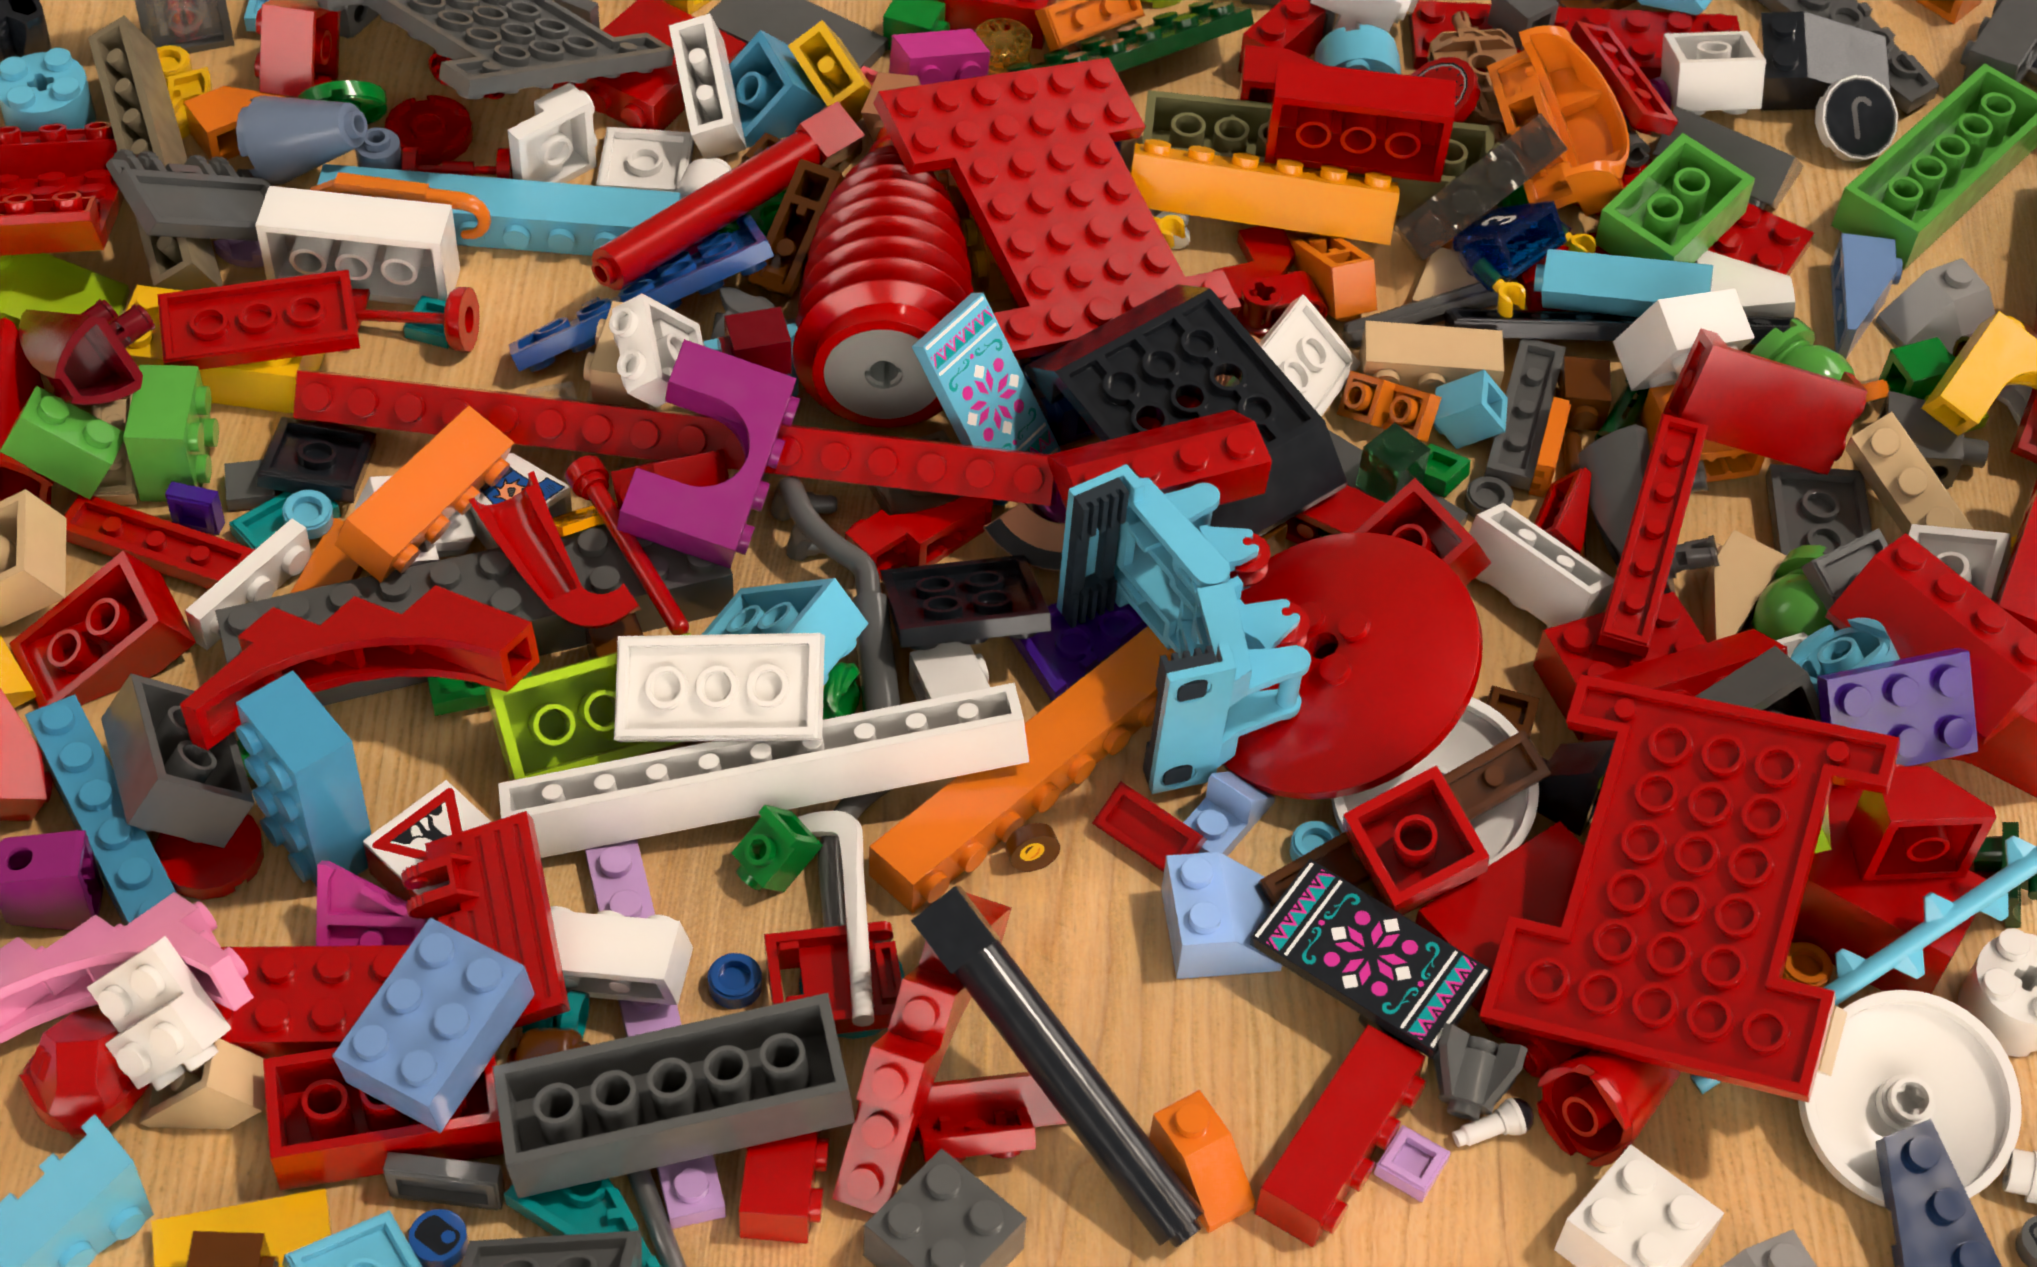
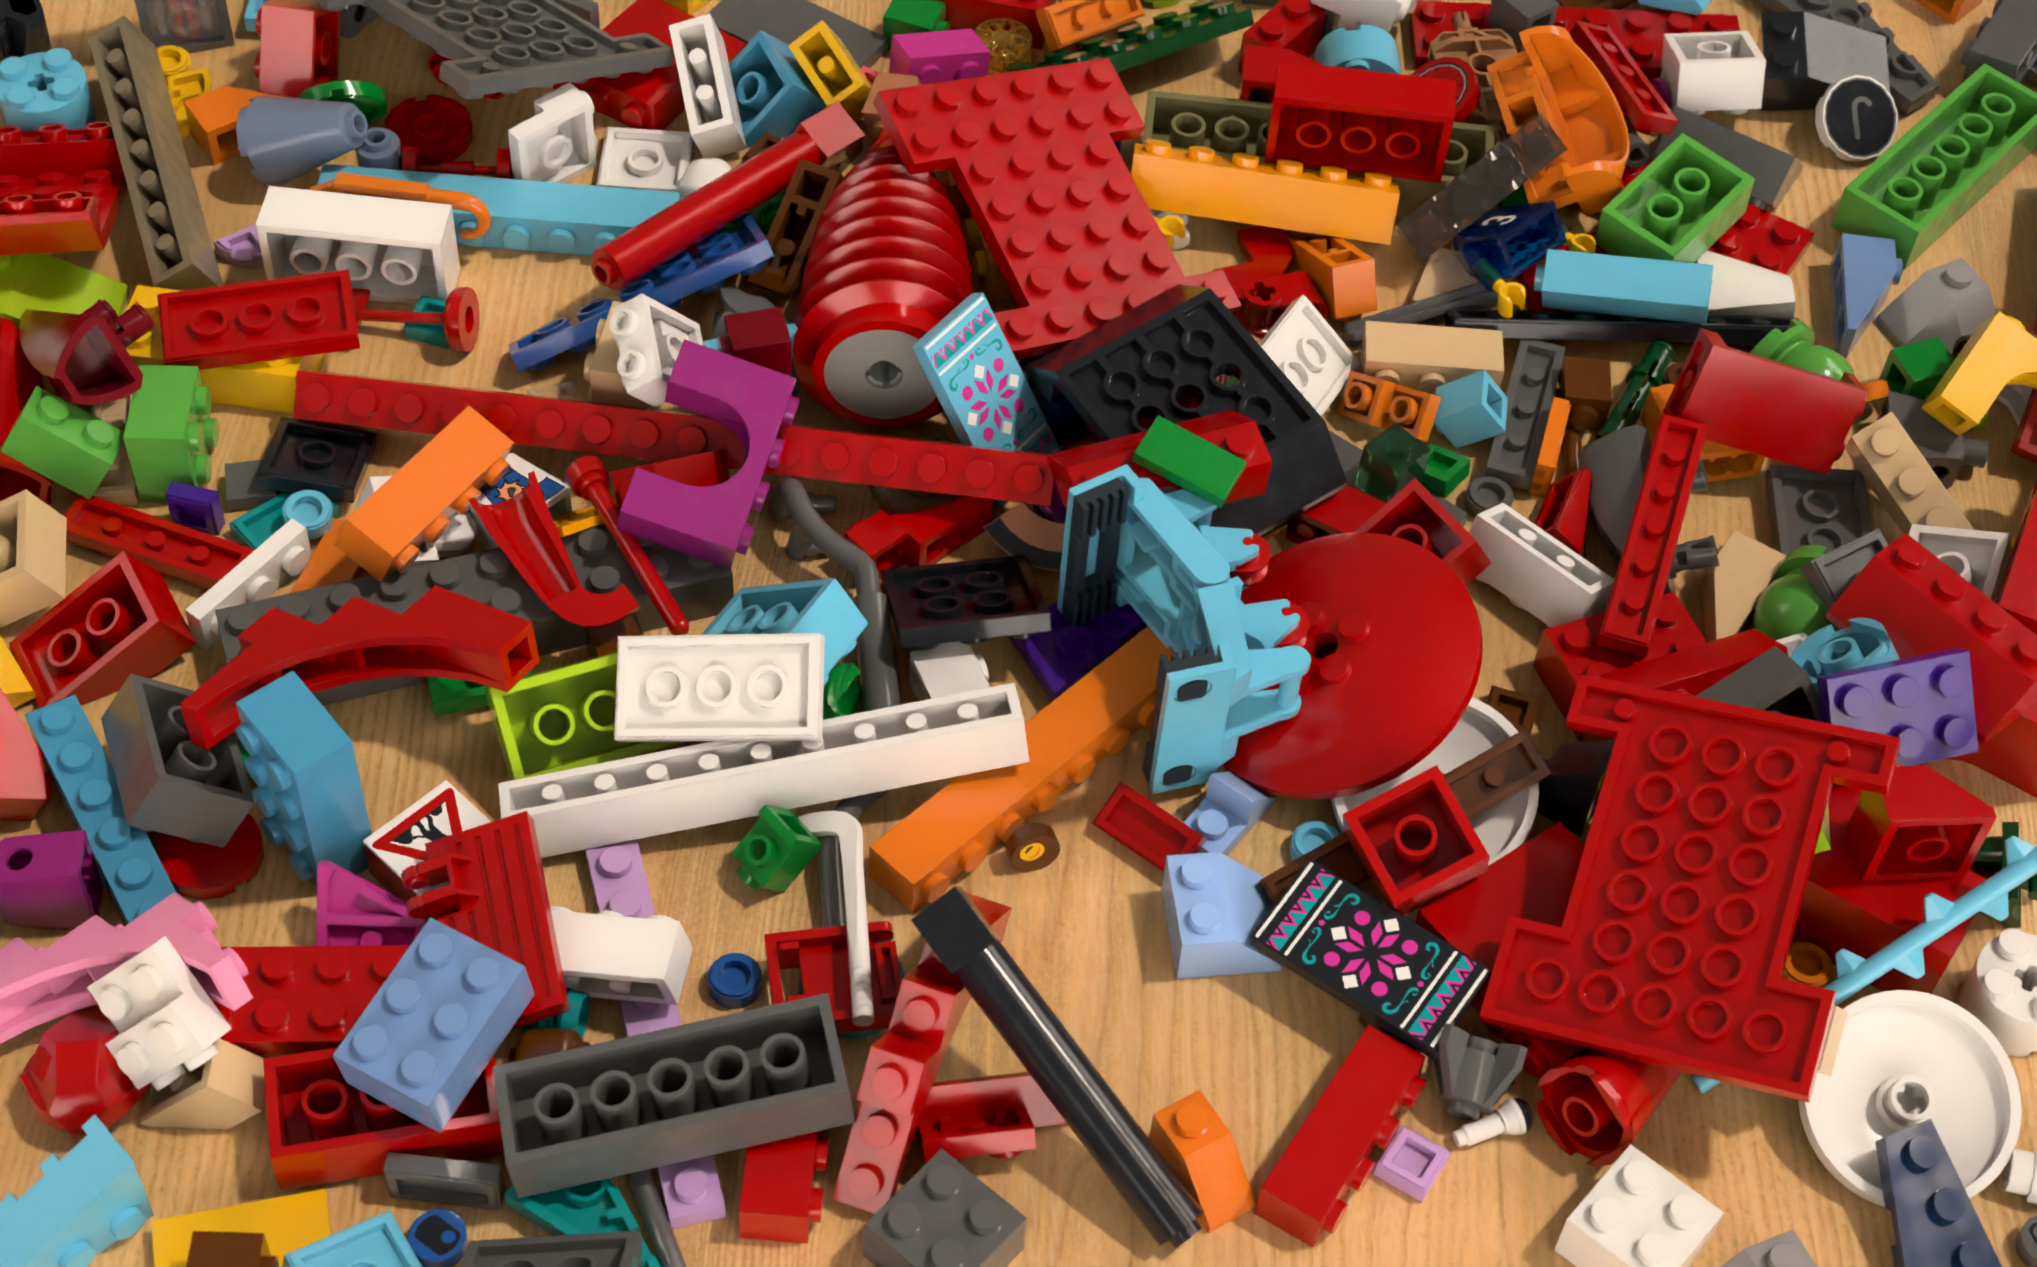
dark grey hinge [105,149,271,241] -> none
white brick [1613,288,1754,391] -> none
none -> green tile [1132,415,1247,508]

